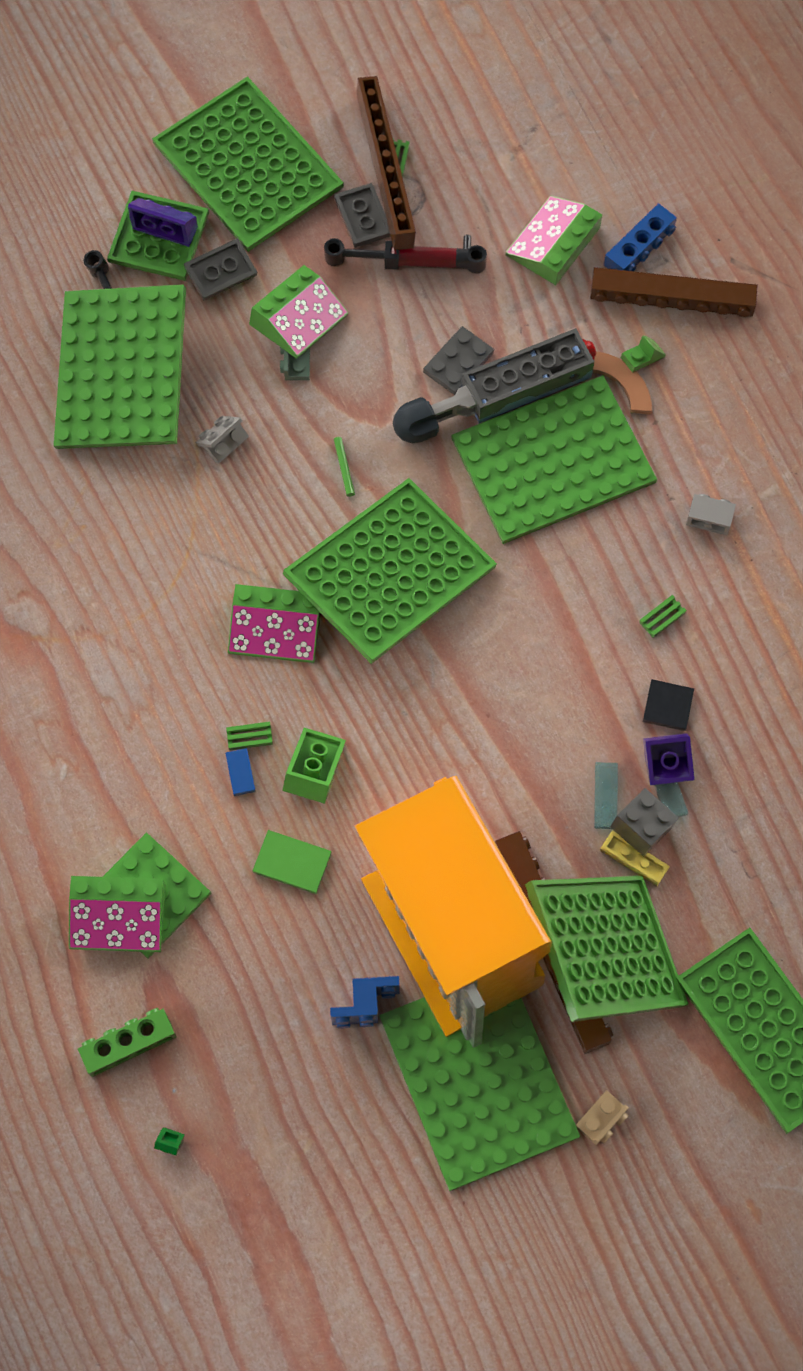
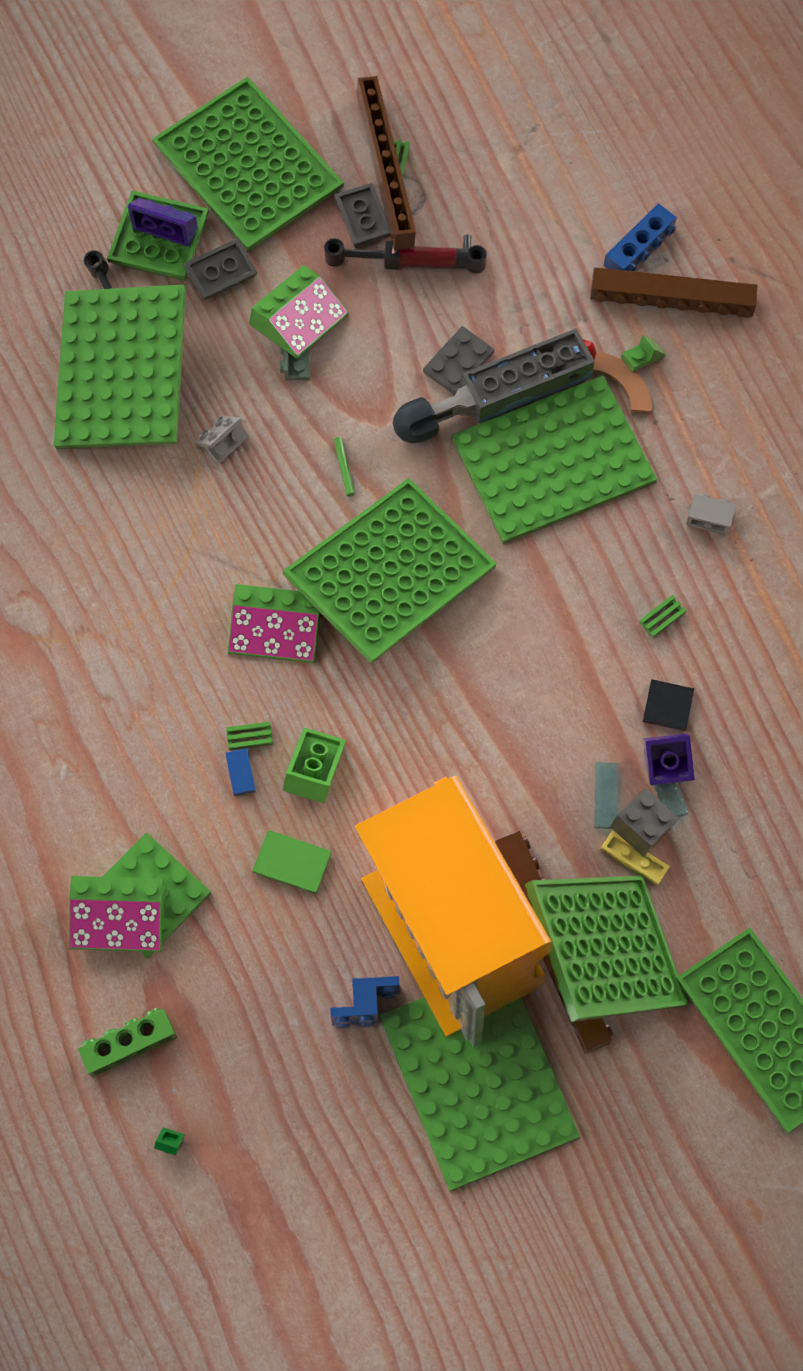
slope [505,196,602,285] -> none
tan bracket [576,1090,629,1145] -> none

